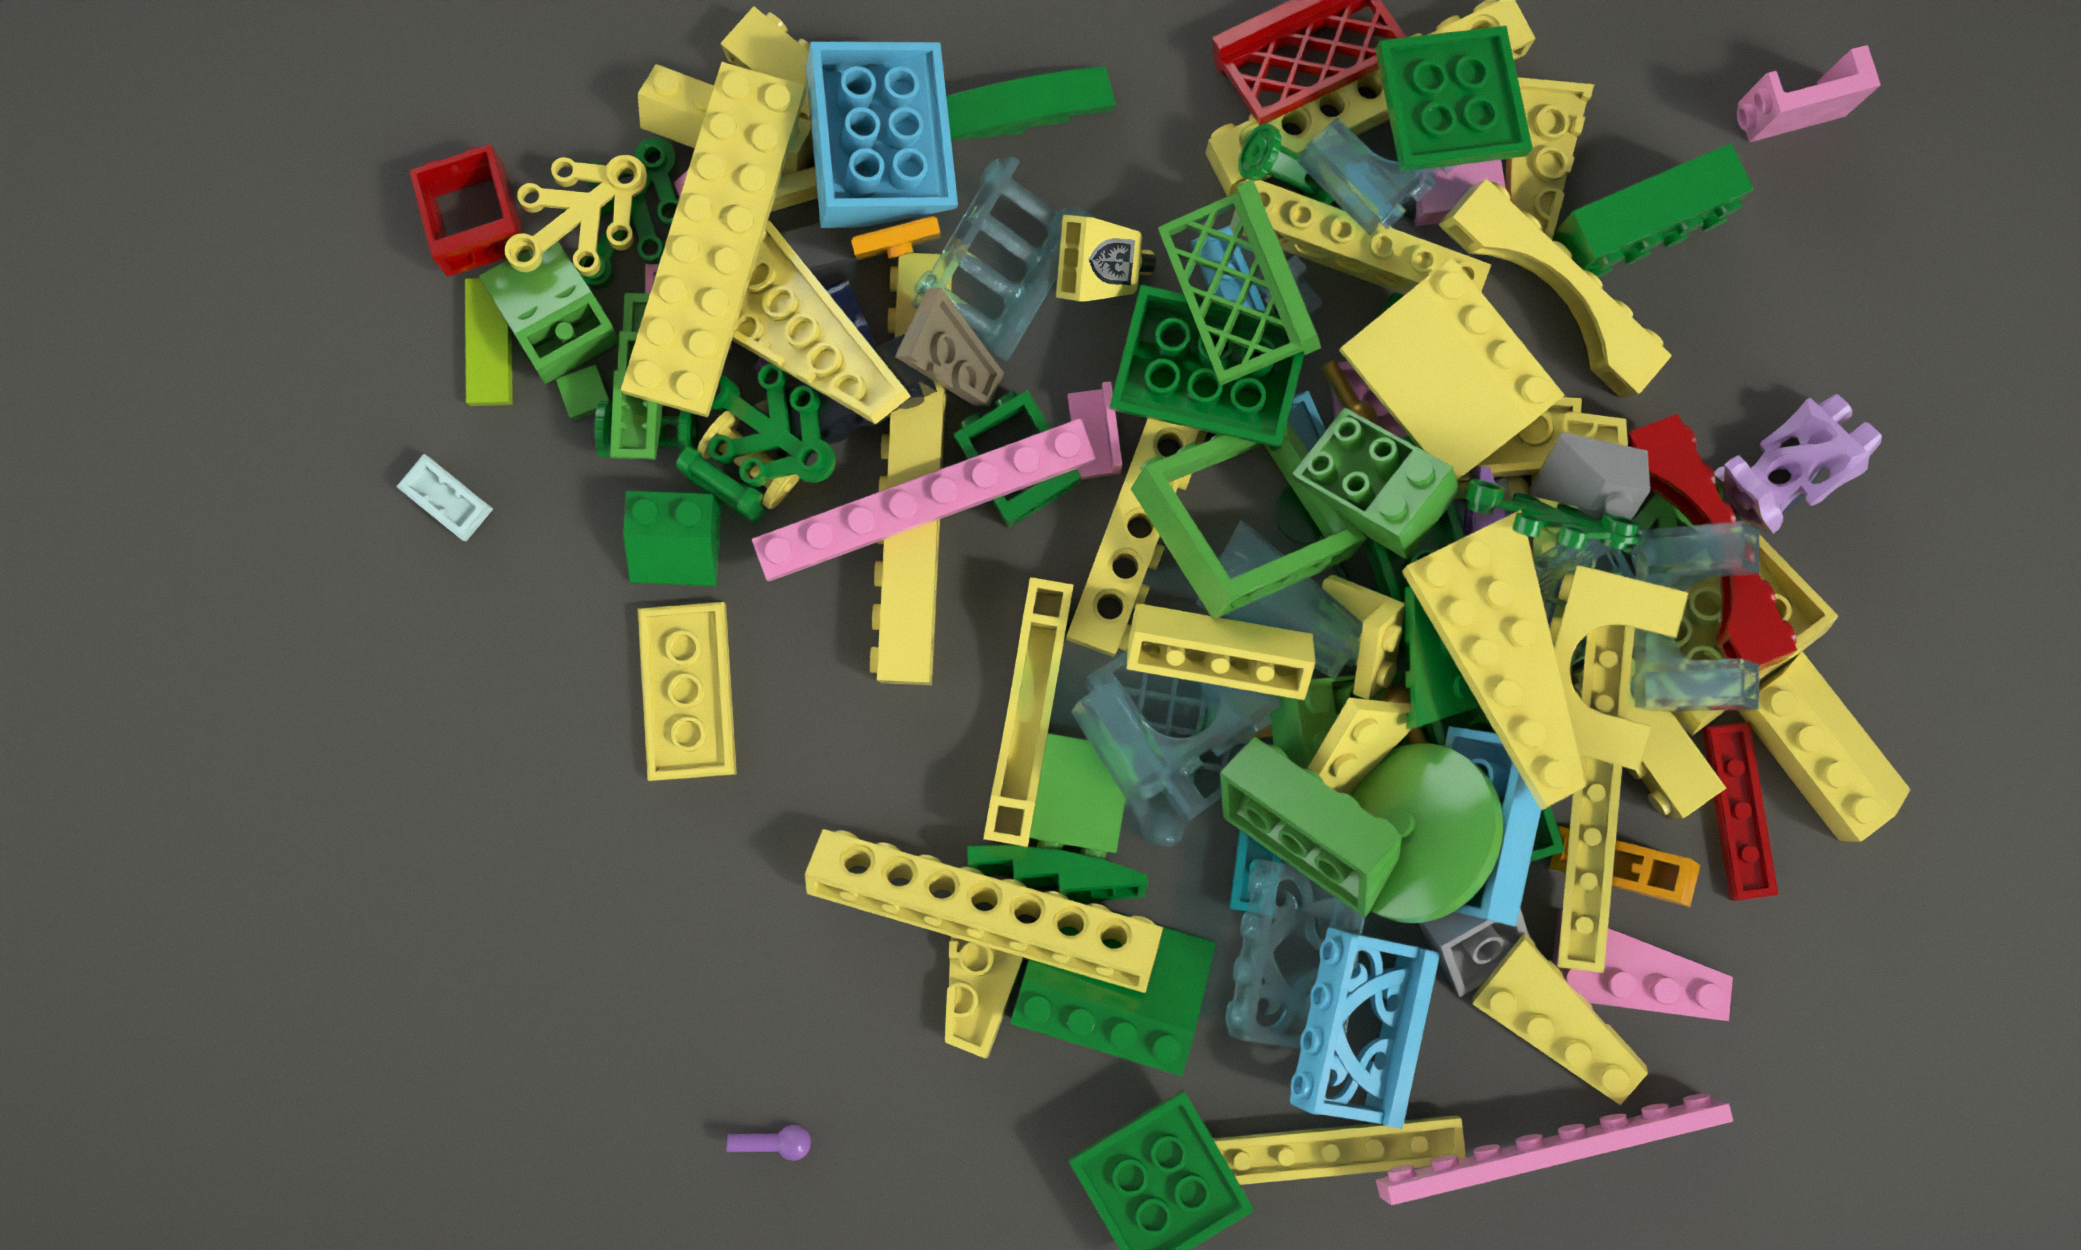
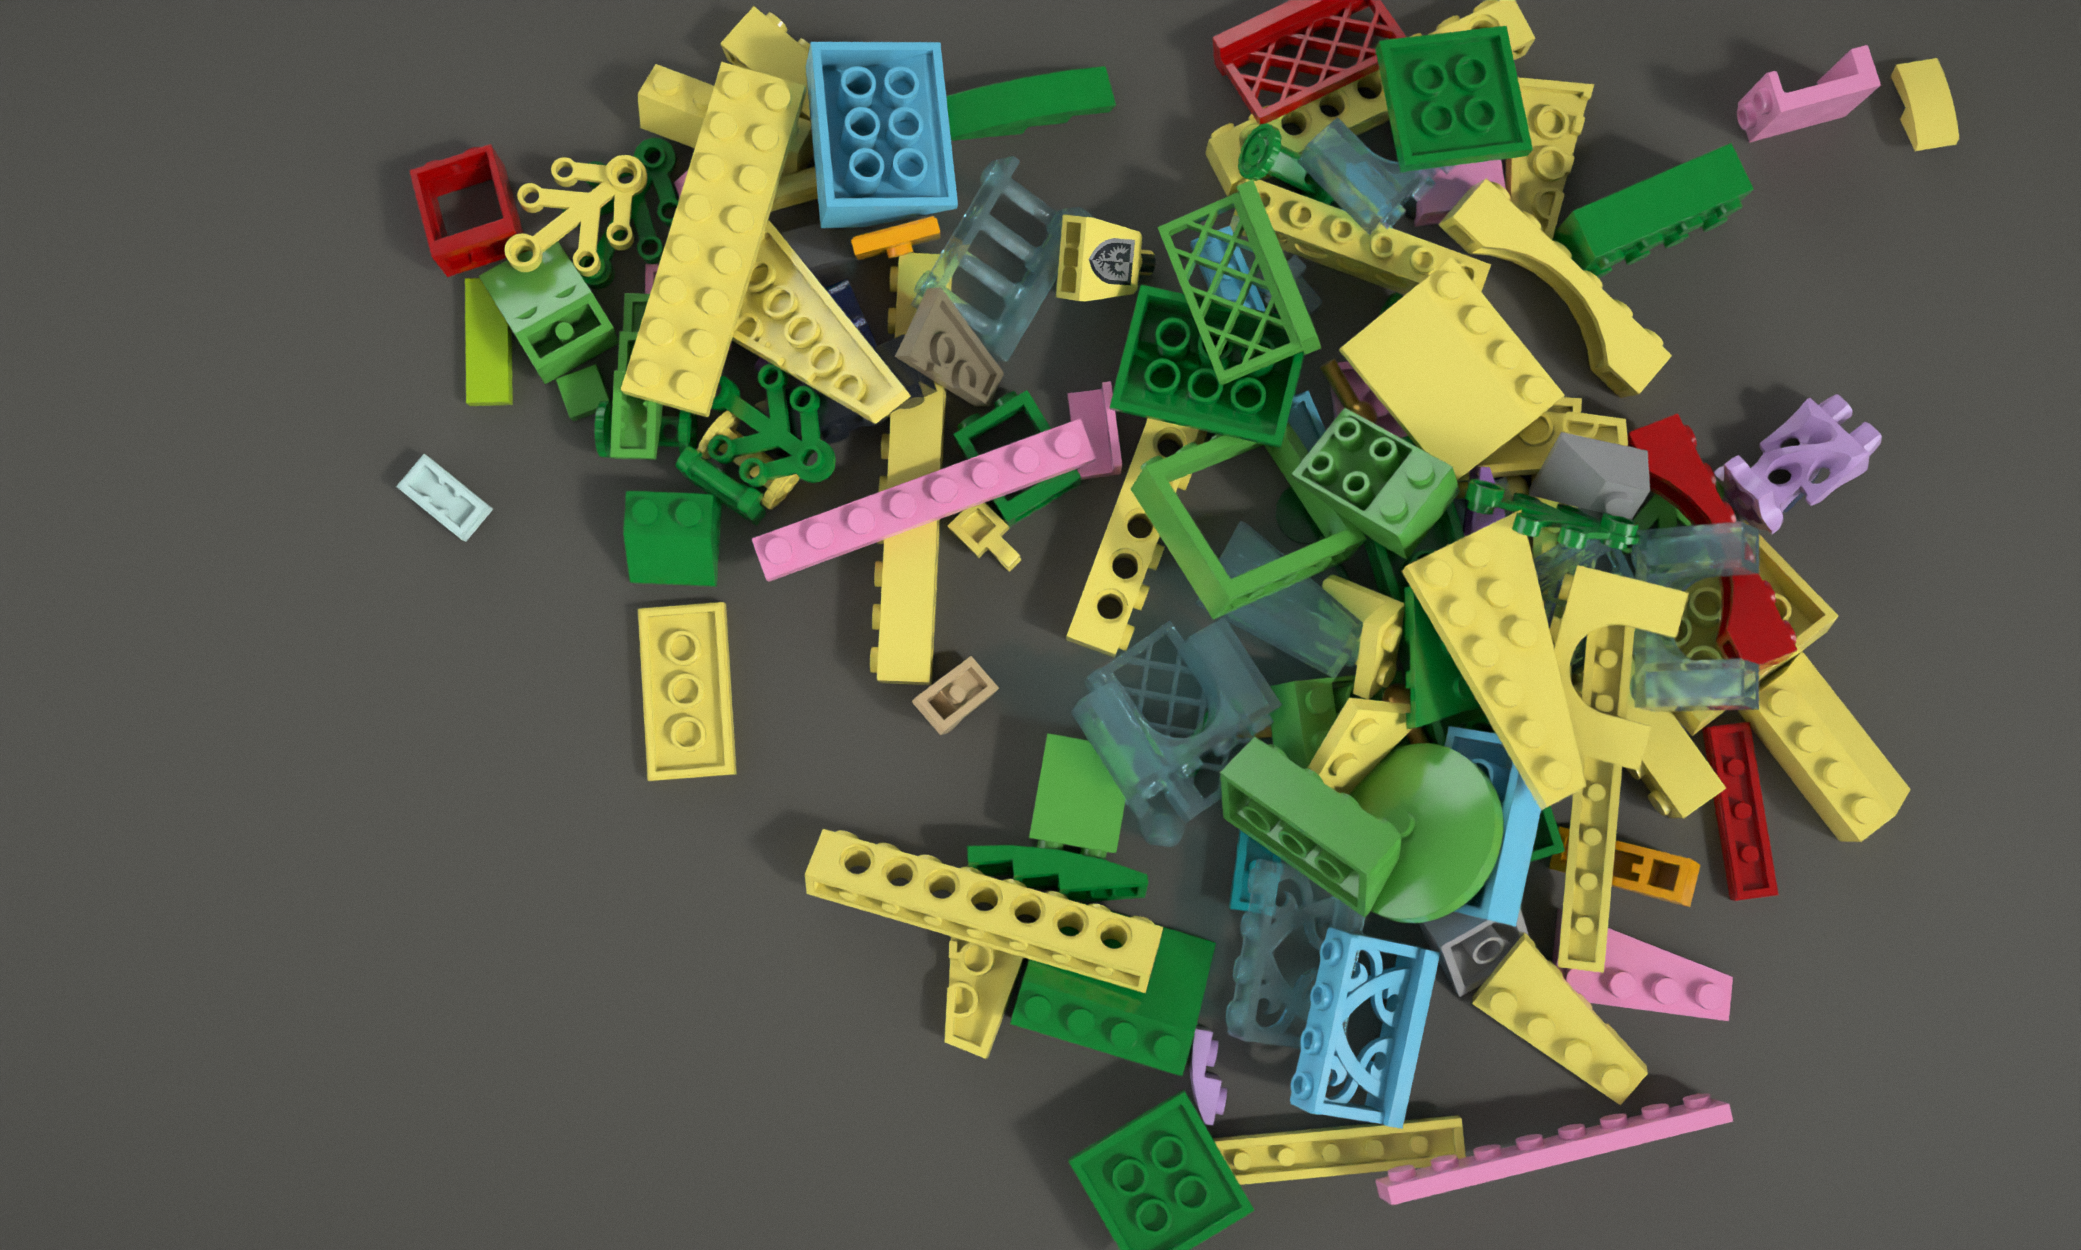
medium lavender bar [726,1125,811,1161] -> none
light yellow arch [983,577,1073,847] -> none
light yellow brick [1127,603,1315,700] -> none
none -> tan slope [912,656,999,735]
none -> light yellow plate [948,503,1022,572]
none -> lavender slope [1189,1025,1227,1125]
none -> light yellow slope [1891,58,1959,151]

